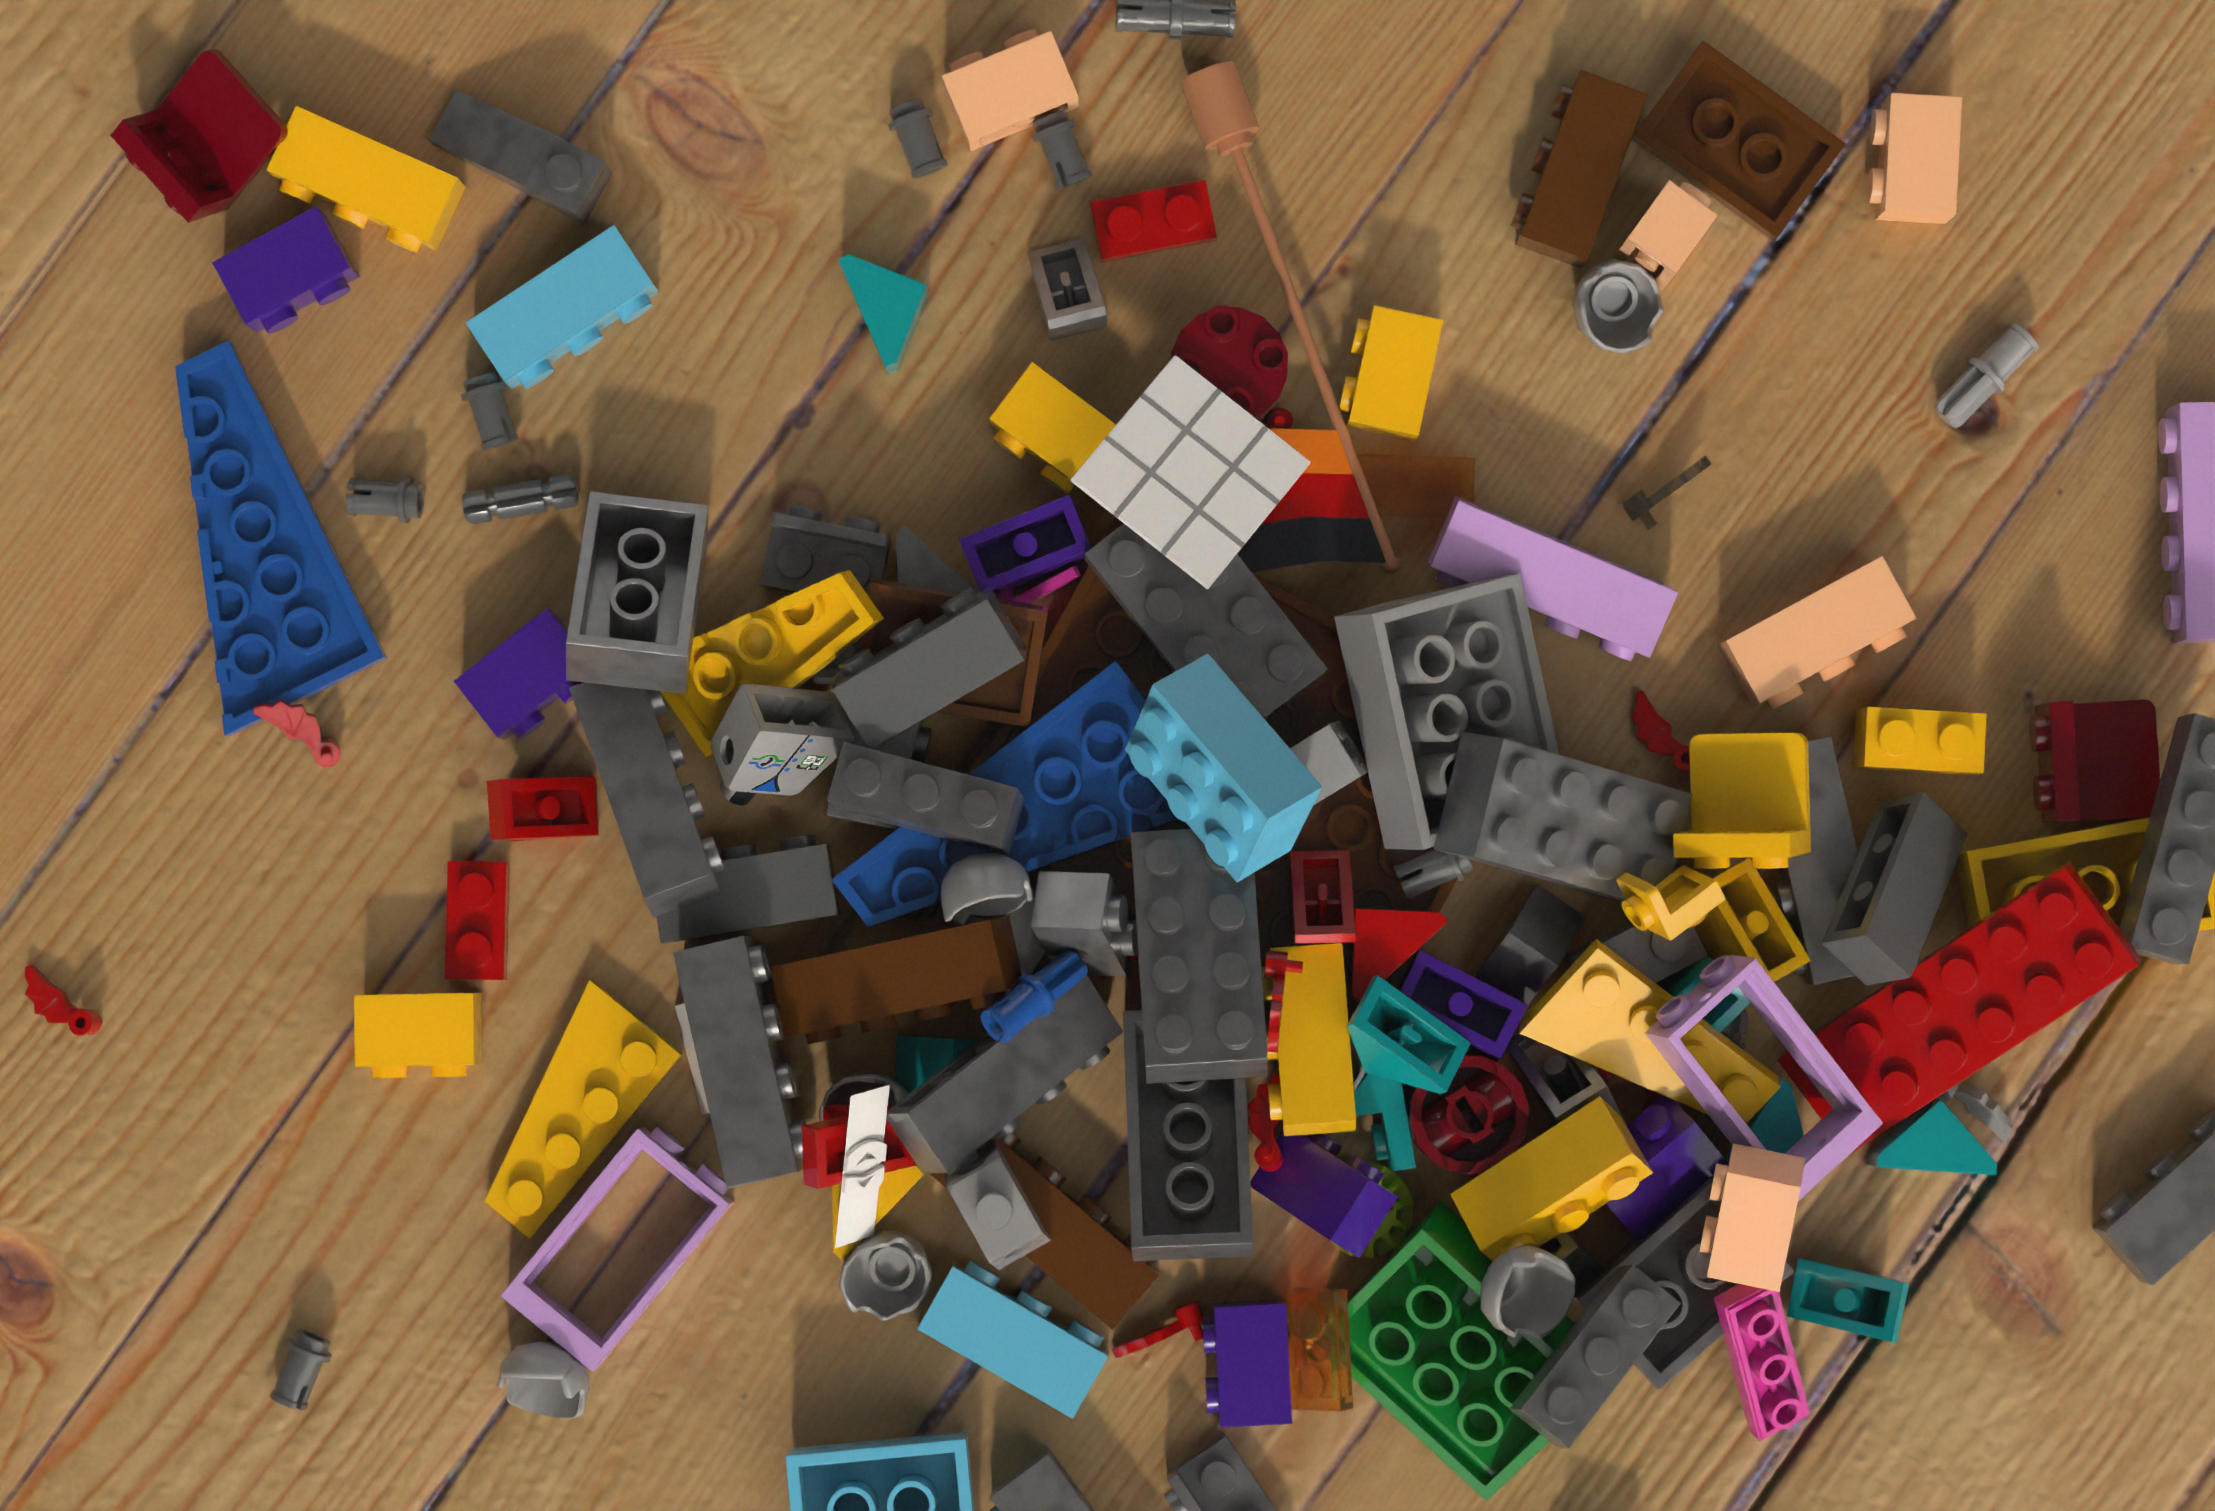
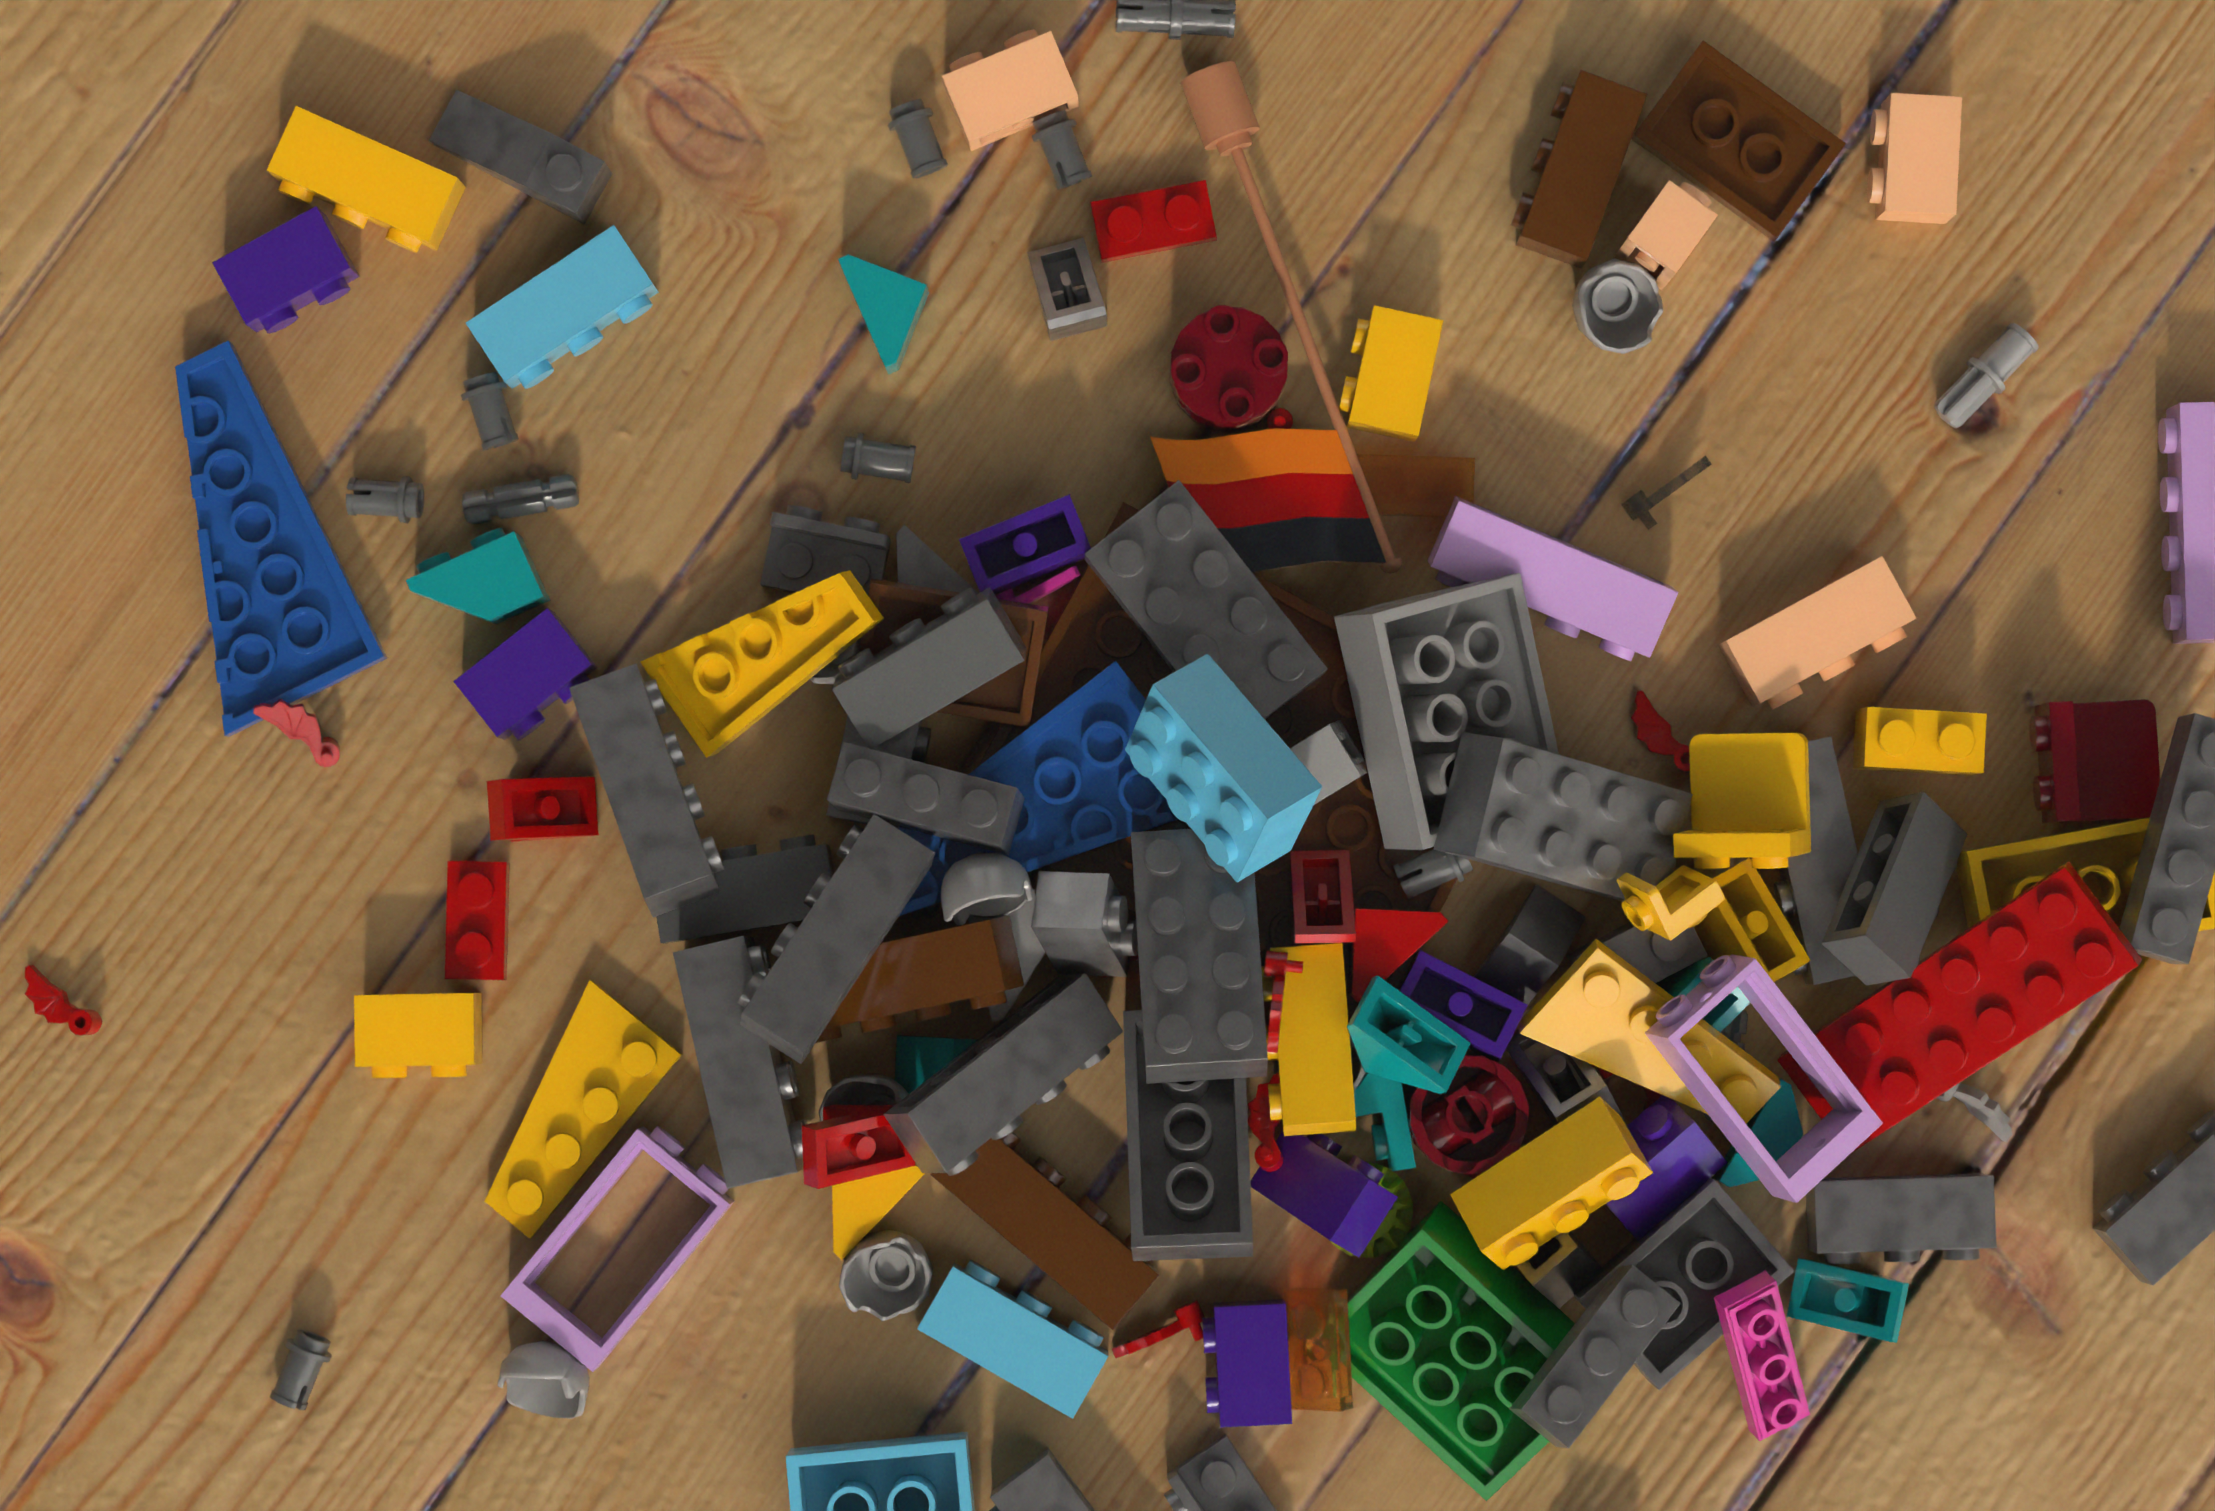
dark red bracket [110,49,288,223] -> none
flat silver brick [566,492,708,694] -> none
white window [675,1003,709,1115] -> none
light grey torso [711,683,855,806] -> none
white piece [835,1085,890,1248] -> none
light grey torso [944,1141,1051,1270] -> none
blue axle [981,950,1088,1044] -> none
yellow brick [989,362,1116,495] -> none
white piece [1071,355,1311,590] -> none
light grey hair [1480,1246,1576,1338] -> none
light nougat brick [1699,1143,1806,1292] -> none
teal slope [1867,1099,1997,1175] -> none
none -> teal slope [406,528,551,625]
none -> flat silver brick [737,814,935,1064]
none -> dark grey pin [840,432,916,483]
none -> flat silver brick [1806,1173,1997,1264]

